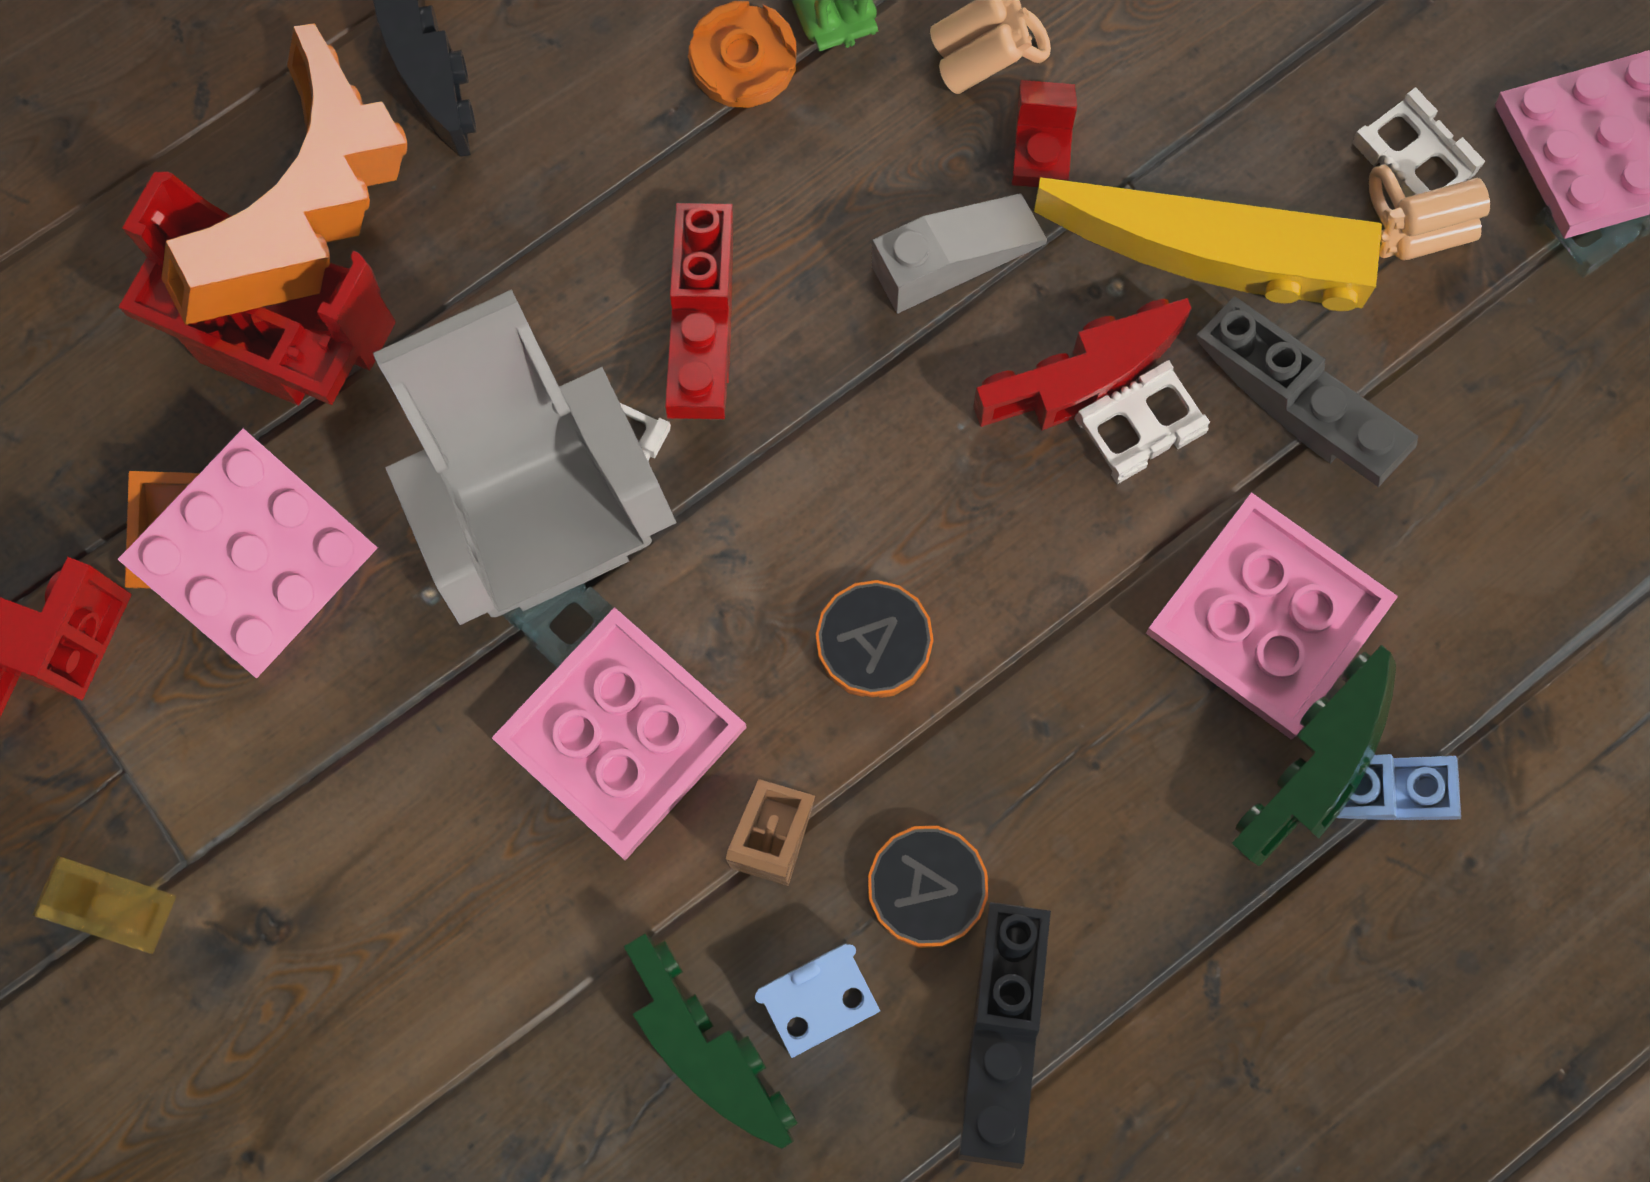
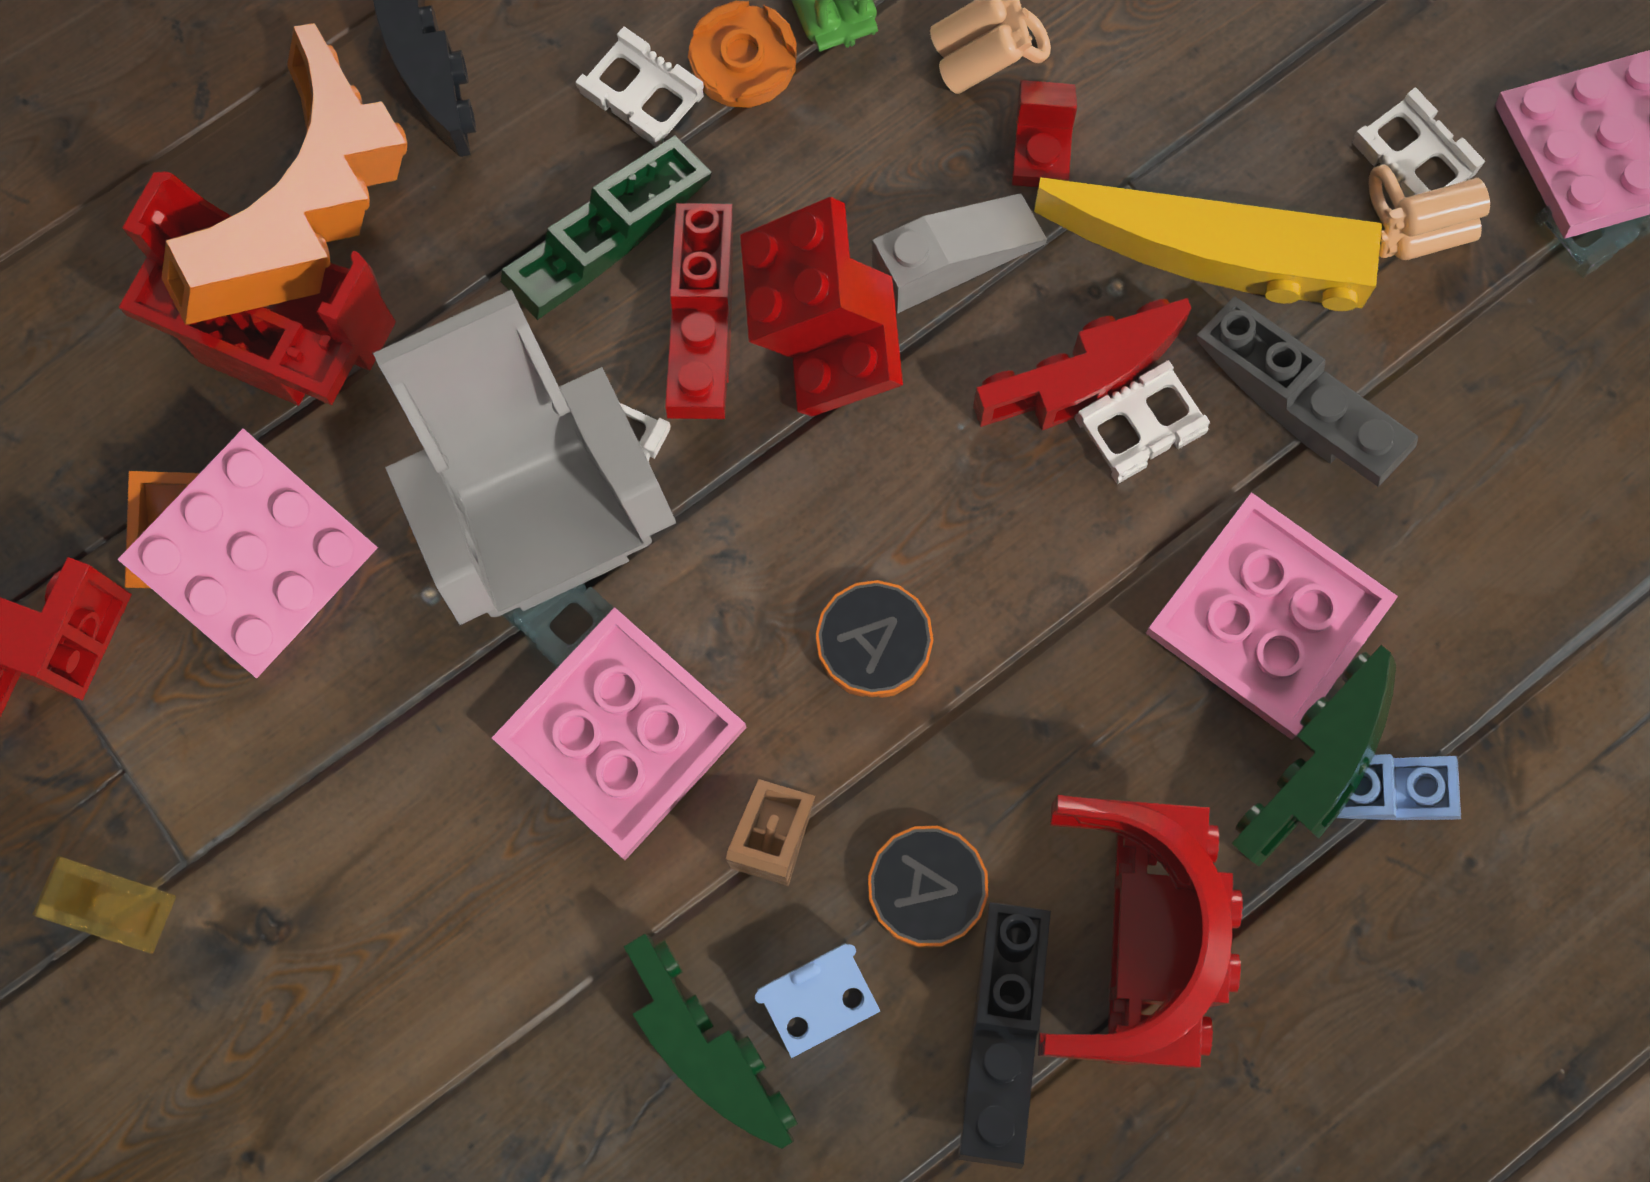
none -> dark green slope [500,136,712,320]
none -> white piece [576,27,704,147]
none -> red bracket [740,196,903,417]
none -> red piece [1038,795,1243,1068]

